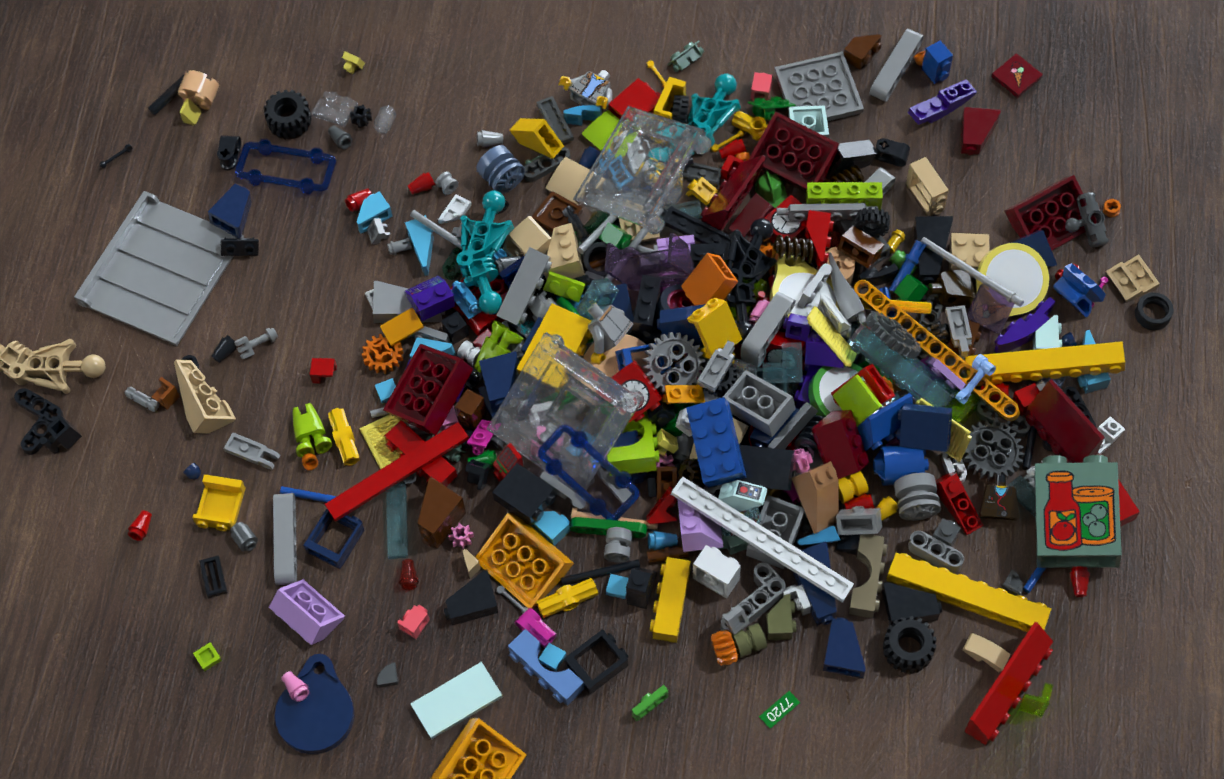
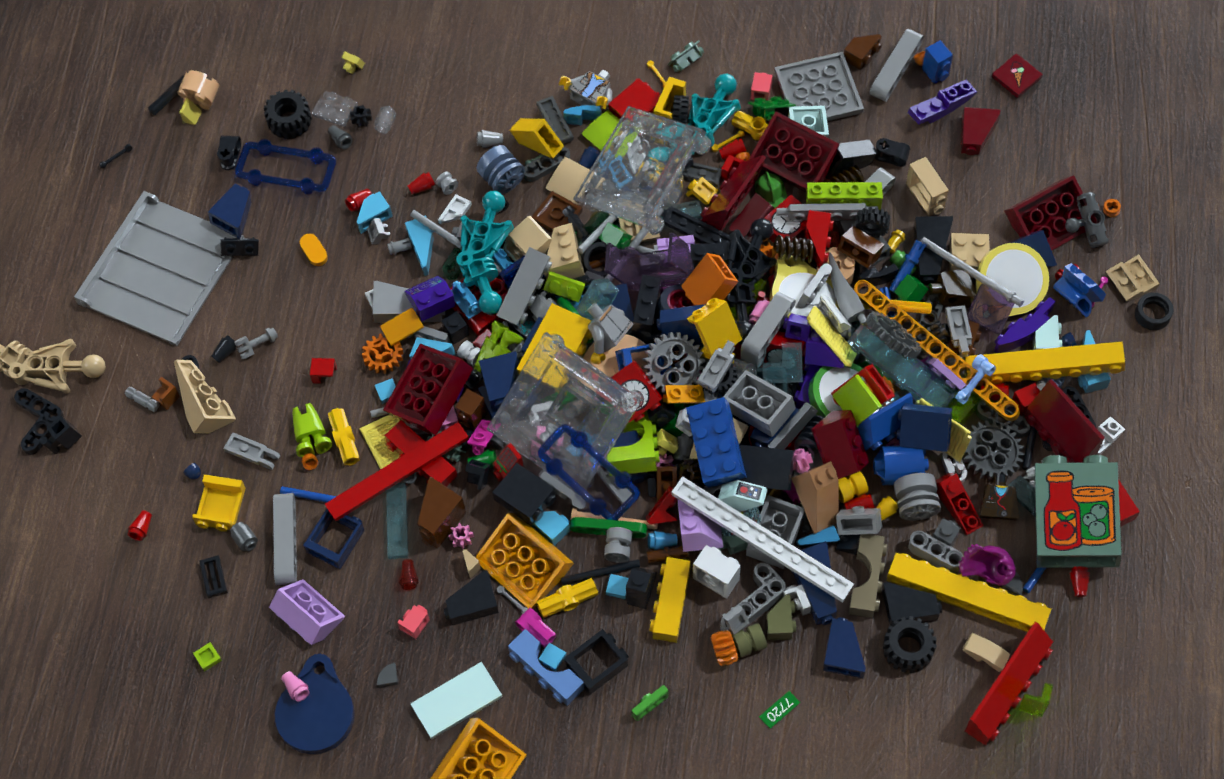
dark grey cone [494,256,522,276] -> none
none -> light orange tile [300,234,328,266]
none -> magenta piece [959,544,1016,586]

